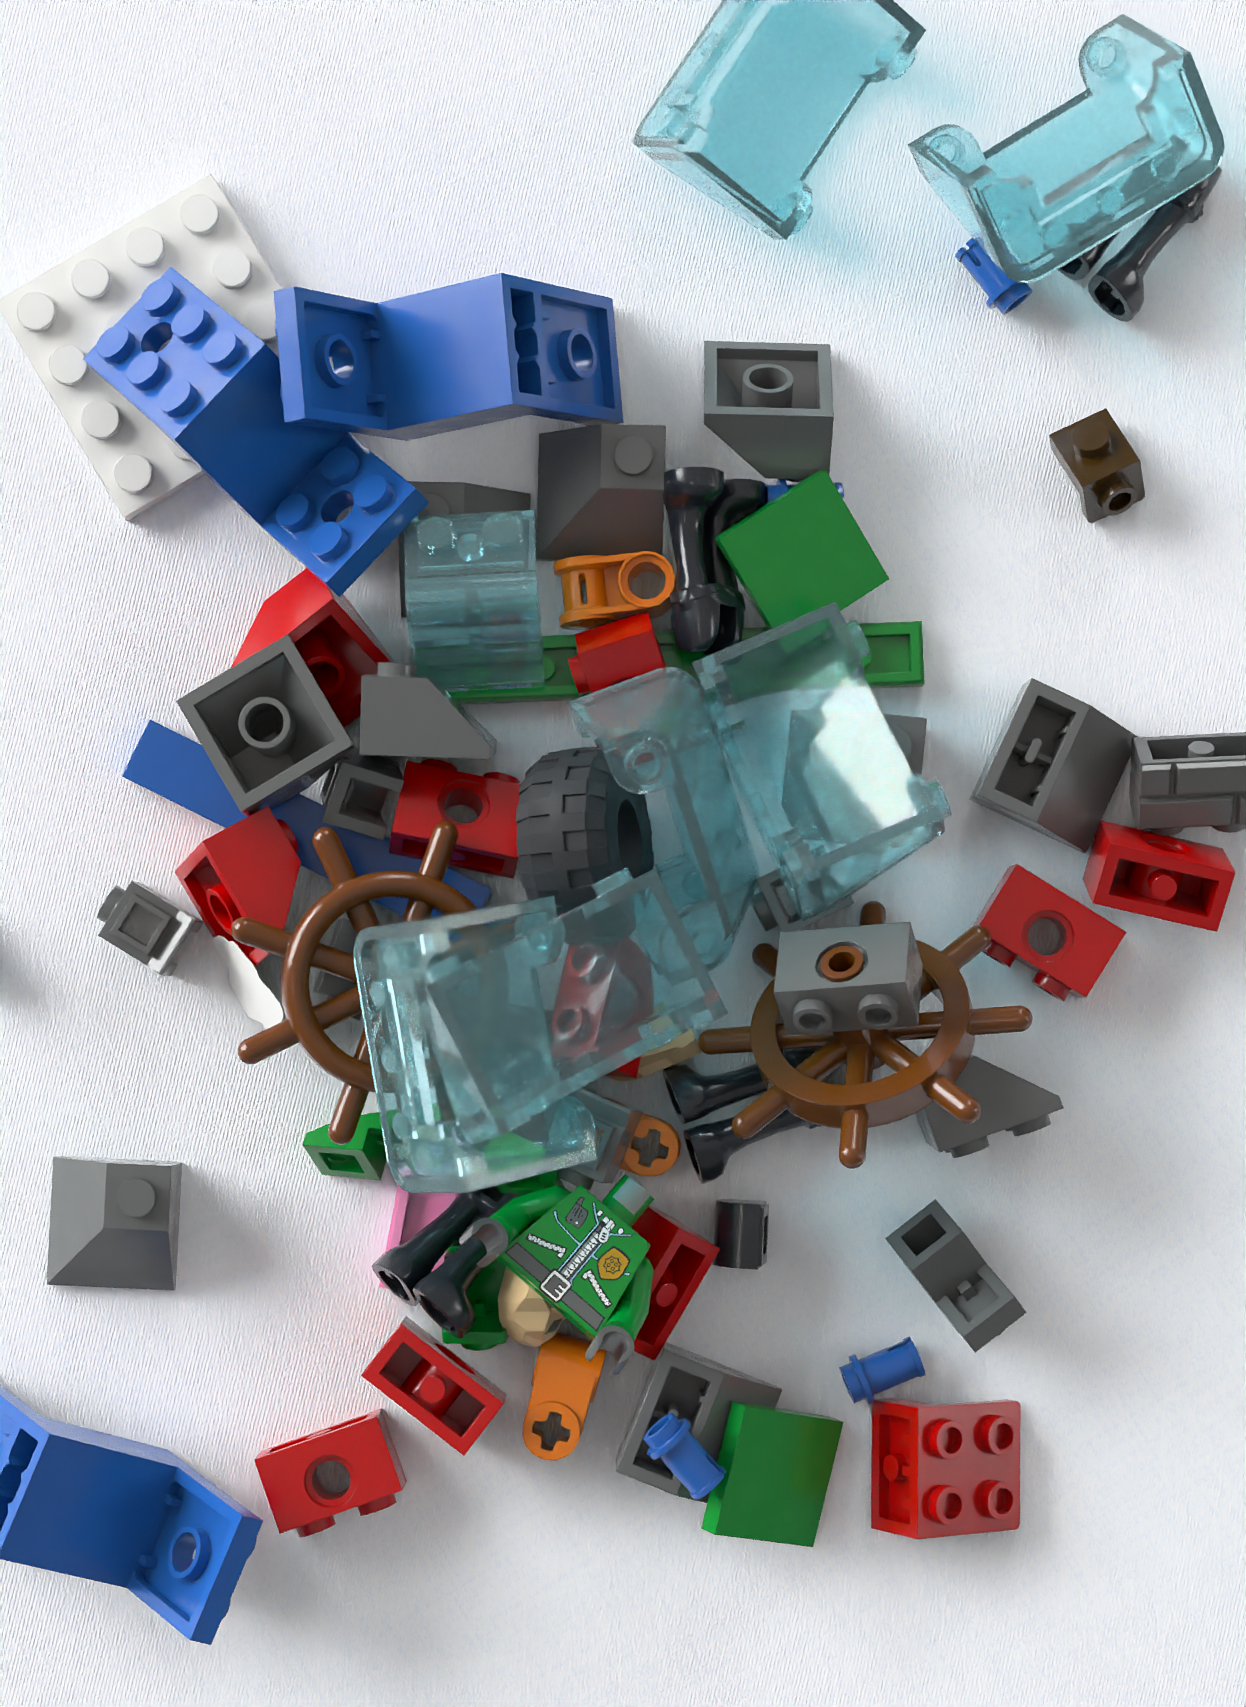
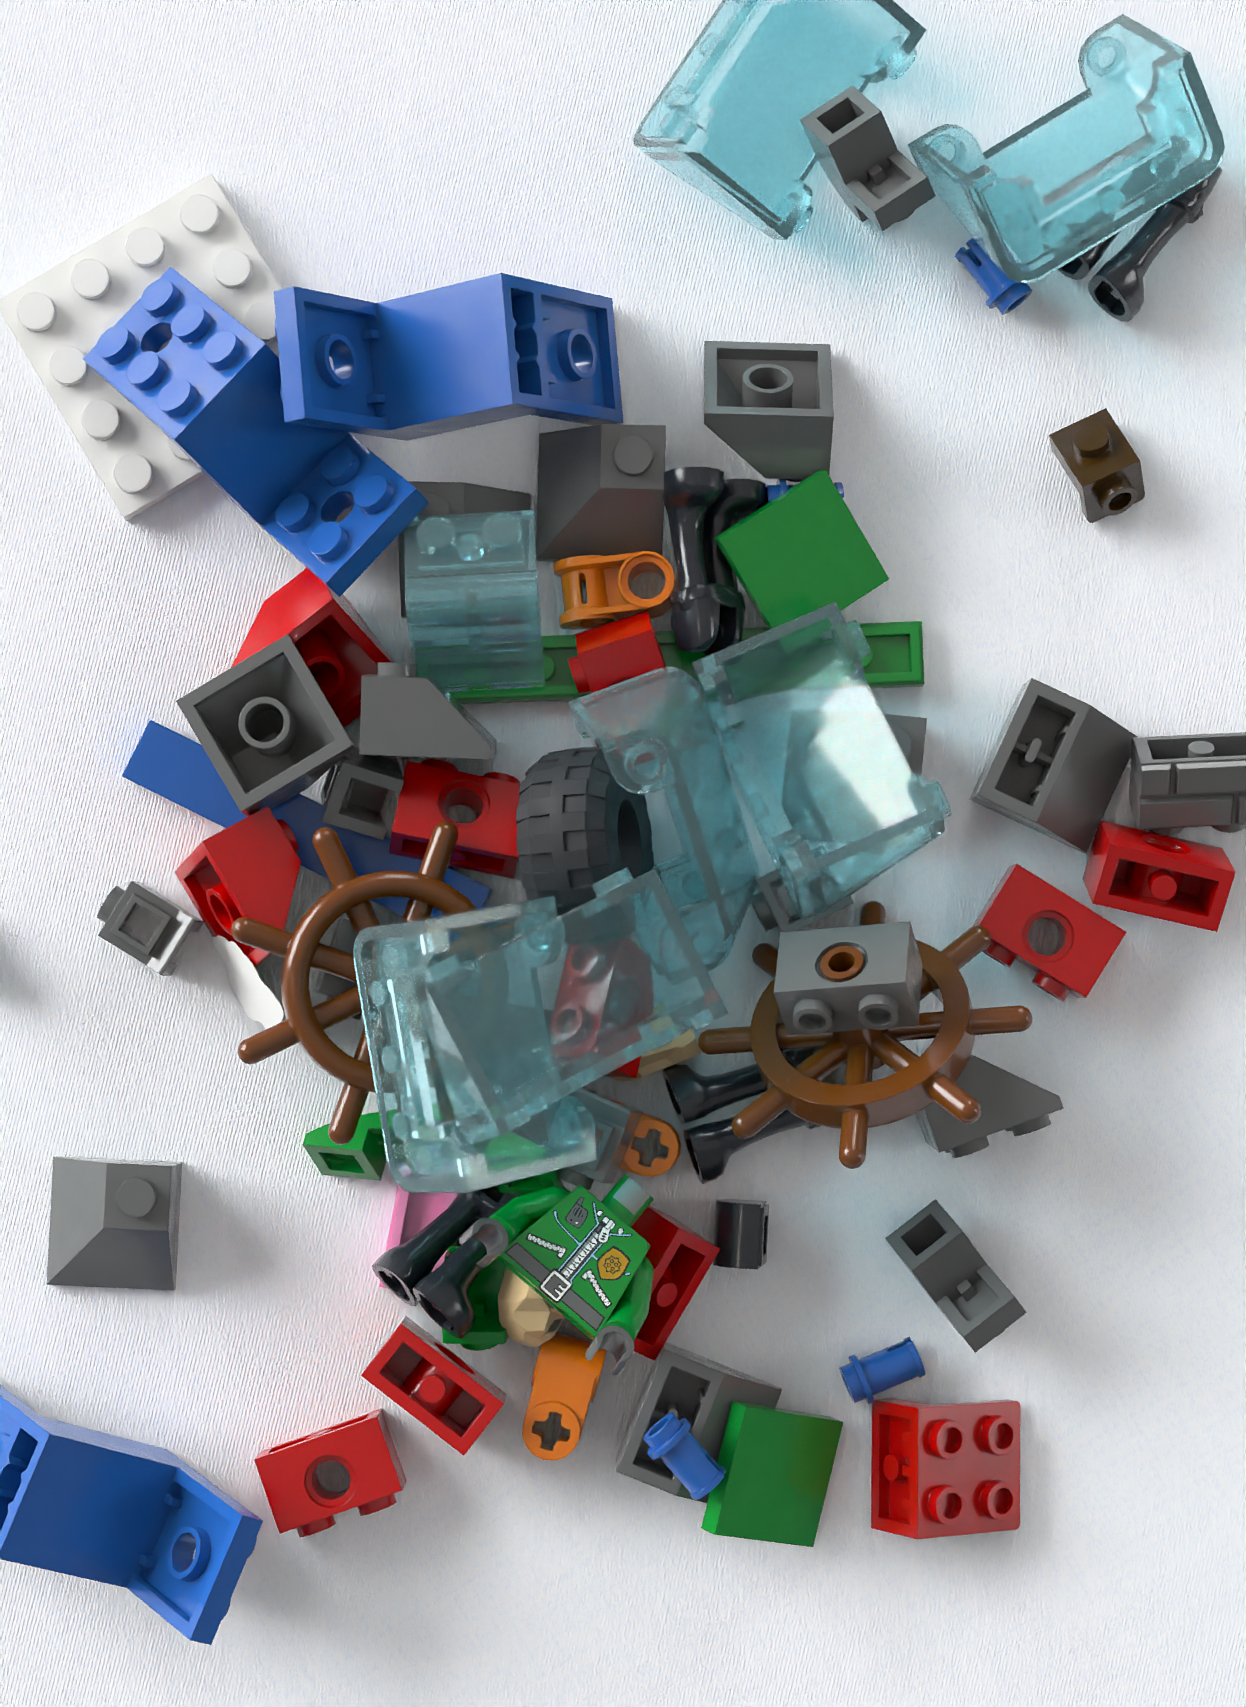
none -> dark grey brick [800,85,936,231]

